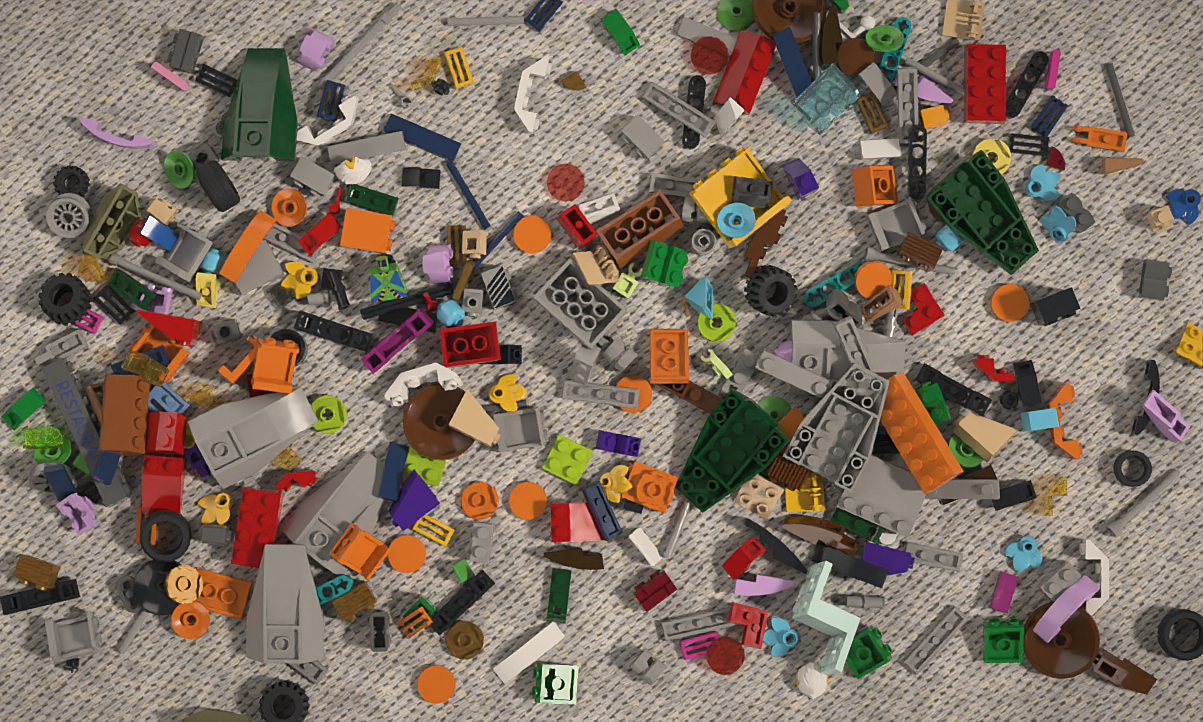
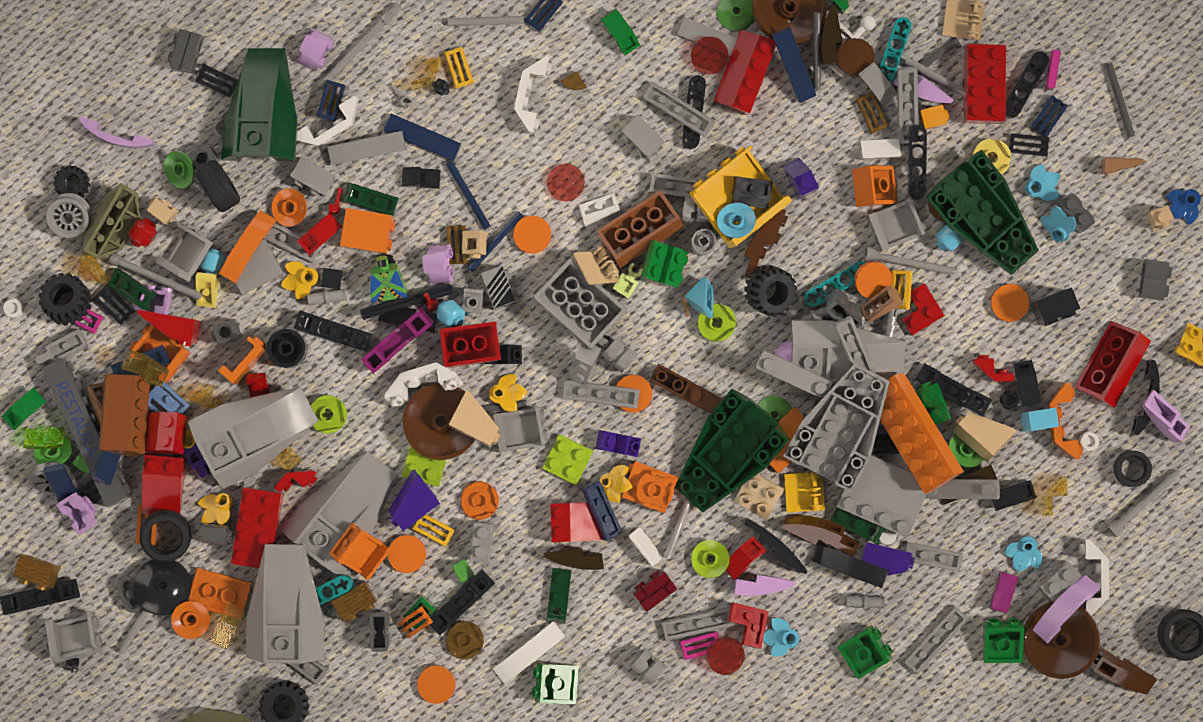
blue slope [139,216,179,252] -> none
bright pink tile [151,62,189,91] -> none
tile [164,565,203,604] -> none
orange panel [251,337,299,393] -> none
clear smoke tile [270,285,296,309] -> none
black pin [327,270,351,310] -> none
white hair [333,156,371,184] -> none
dark blue tile [378,442,409,502] -> none
pearl gold tile [452,260,476,300] -> none
orange tile [509,482,547,520] -> none
red brick [556,204,598,249] -> none
black tile [623,501,643,514] -> none
orange tile [650,329,689,384] -> none
yellowish green plate [700,349,733,379] -> none
white slope [714,97,745,136] -> none
light grey plate [718,349,760,397] -> none
reddish brown brick [765,453,811,492] -> none
clear light blue slope [792,63,861,135] -> none
light aqua bracket [792,561,860,675] -> none
white hair [796,662,828,699] -> none
bright green dish [866,25,904,52] -> none
reddish brown brick [897,232,943,271] -> none
dark red tile [1046,147,1065,171] -> none
orange hinge [1071,126,1127,152] -> none
none -> white tile [3,298,24,318]
none -> clear yellow slope [210,602,246,650]
none -> lime dish [691,540,729,578]
none -> red slope [1075,321,1151,408]
none -> white tile [1079,432,1099,451]

